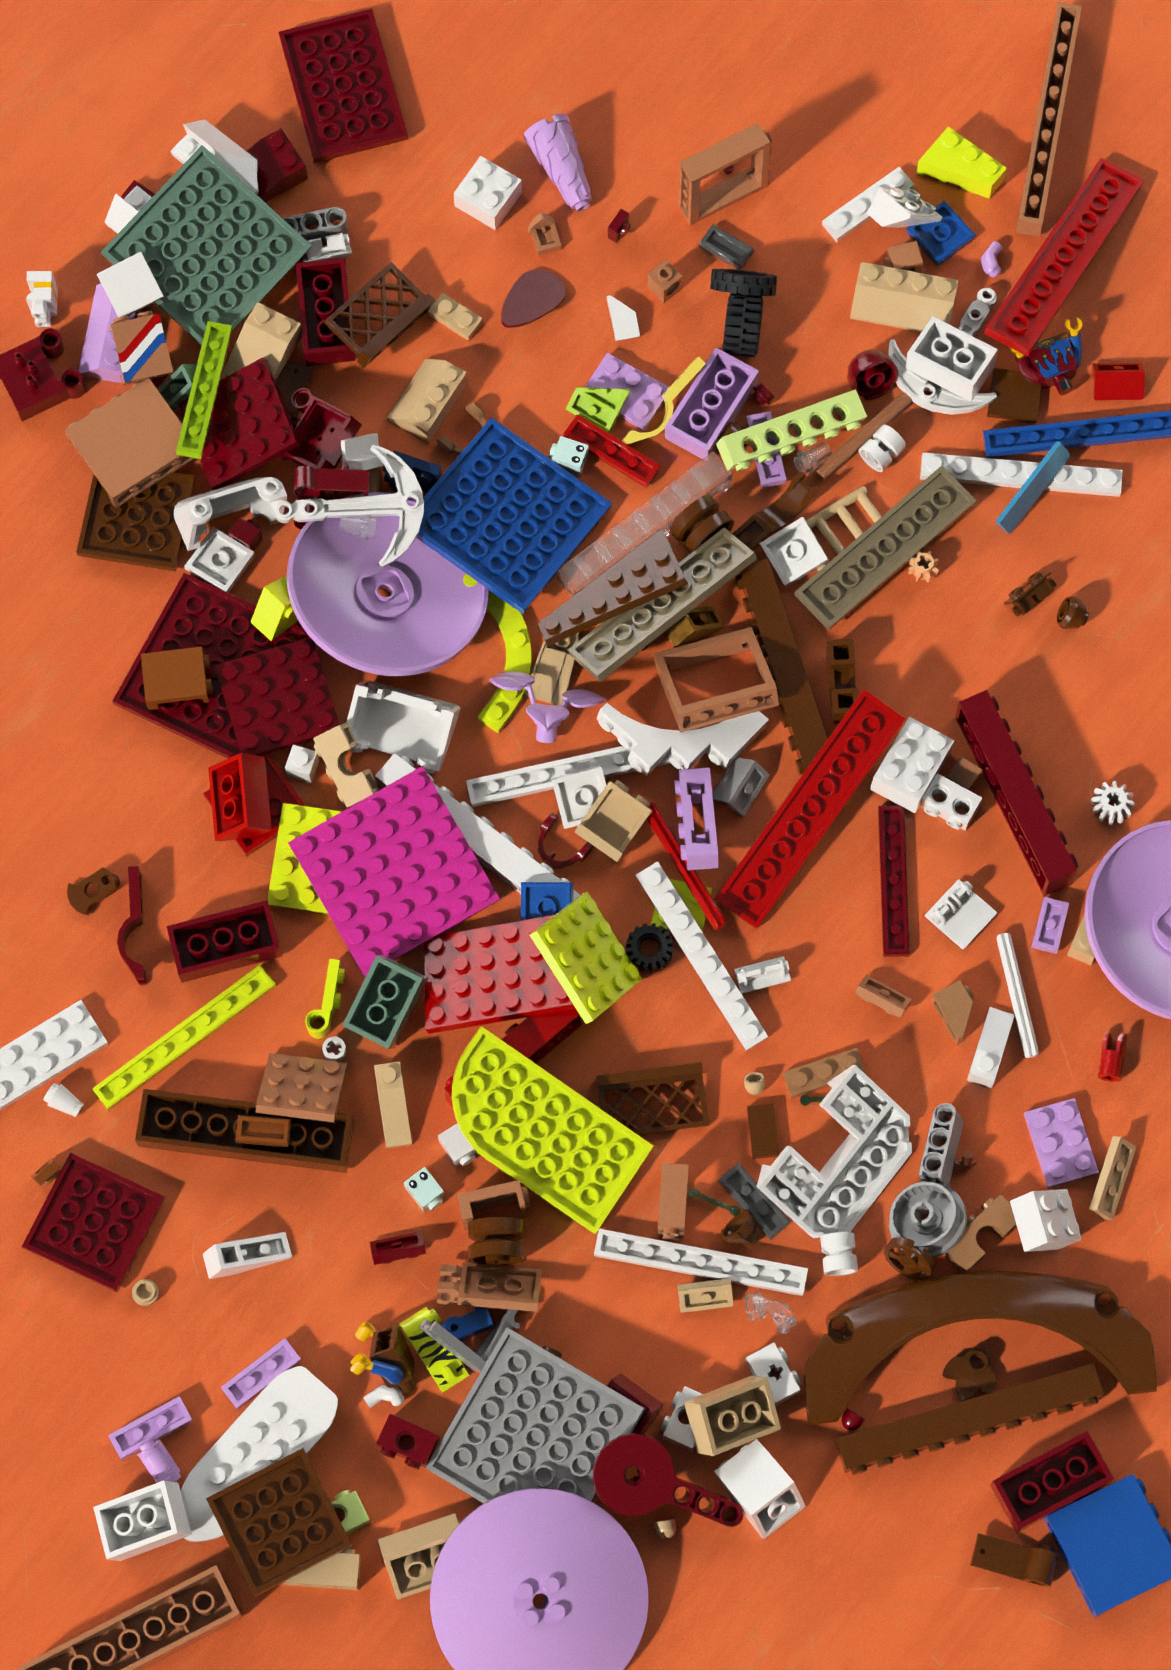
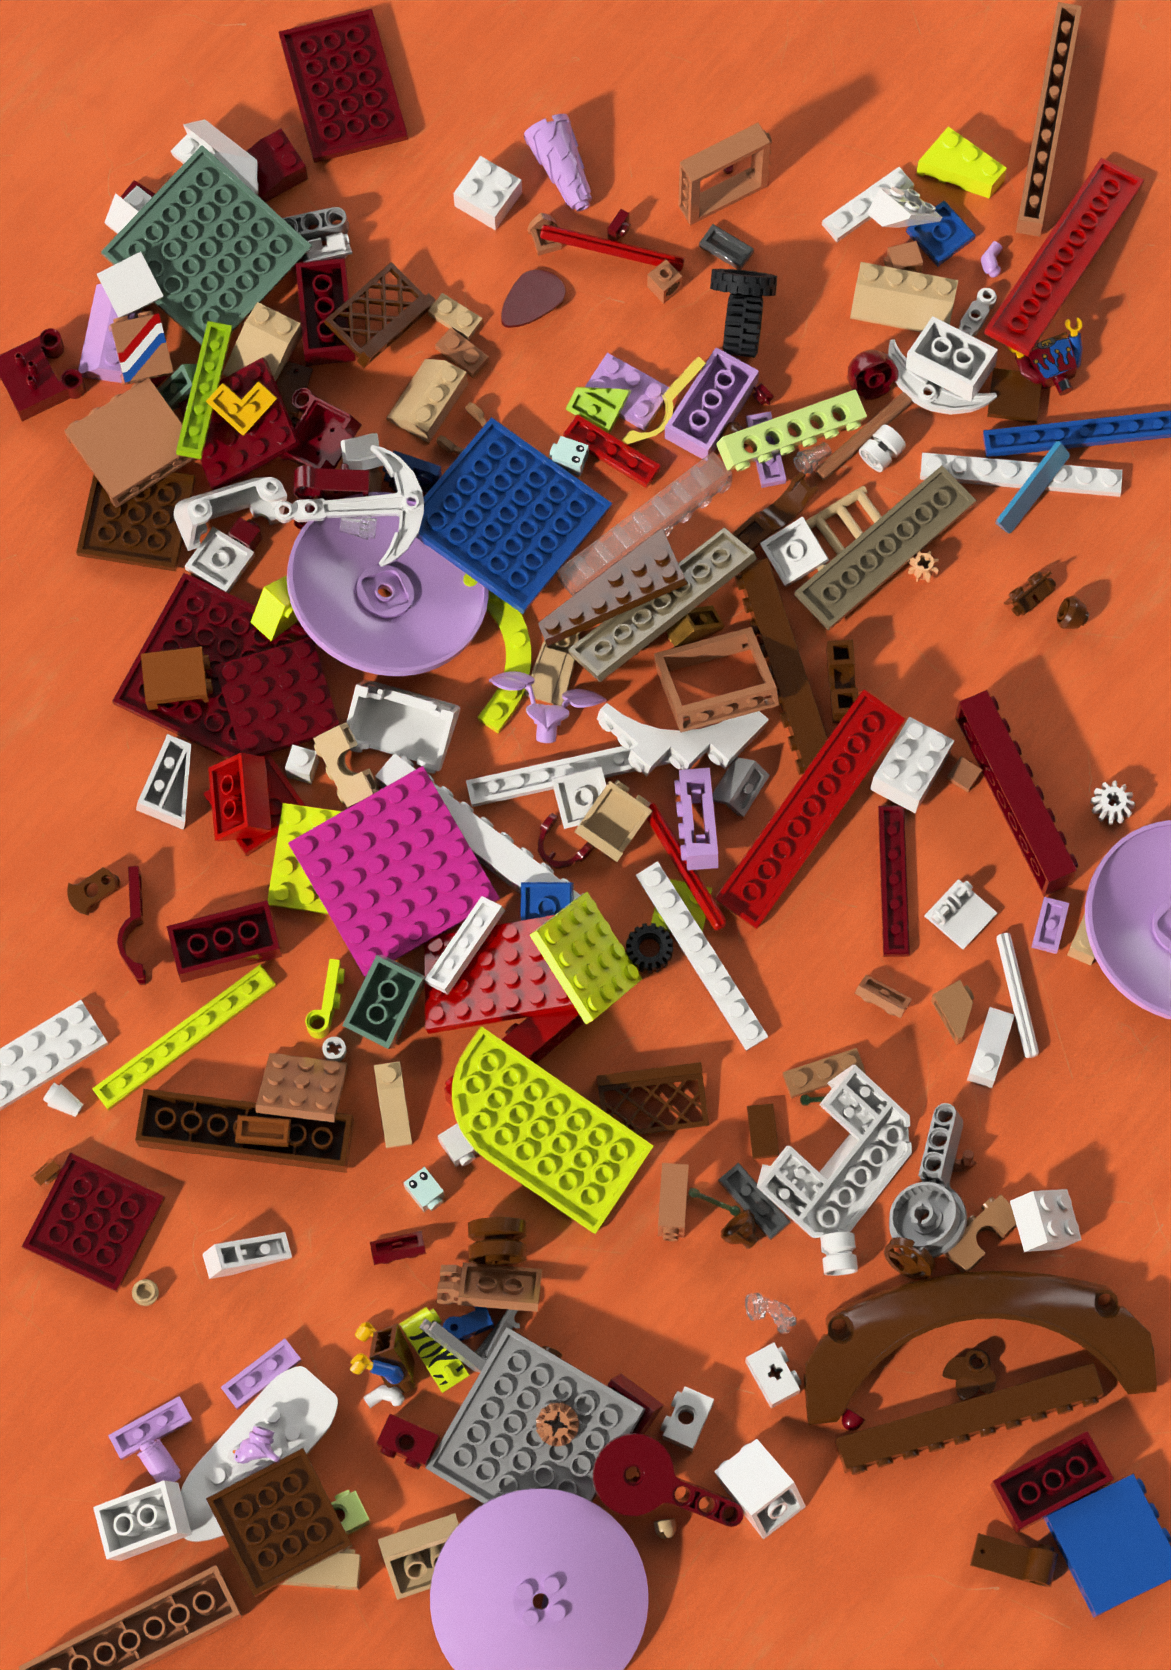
white hips [26,271,58,327] -> none
nougat panel [457,1180,530,1230] -> none
white plate [594,1229,808,1296] -> none
white slope [606,295,640,341] -> none
reddish brown wheel [670,494,734,554] -> none
tan plate [677,1278,733,1313] -> none
tan brick [684,1376,781,1456] -> none
white hinge [734,956,791,994] -> none
tan hinge [744,1072,765,1095] -> none
white brick [921,773,982,831] -> none
lavender plate [1024,1098,1099,1189] -> none
tan plate [1089,1136,1136,1220] -> none
red panel [1092,363,1145,401] -> none
red hinge [1098,1033,1127,1082] -> none
none -> white wedge [136,734,191,830]
none -> yellow plate [206,381,277,435]
none -> lavender animal [233,1426,281,1464]
none -> white plate [424,896,505,995]
none -> nougat plate [435,328,489,378]
none -> nougat gear [536,1403,579,1446]
none -> red axle [540,224,684,272]

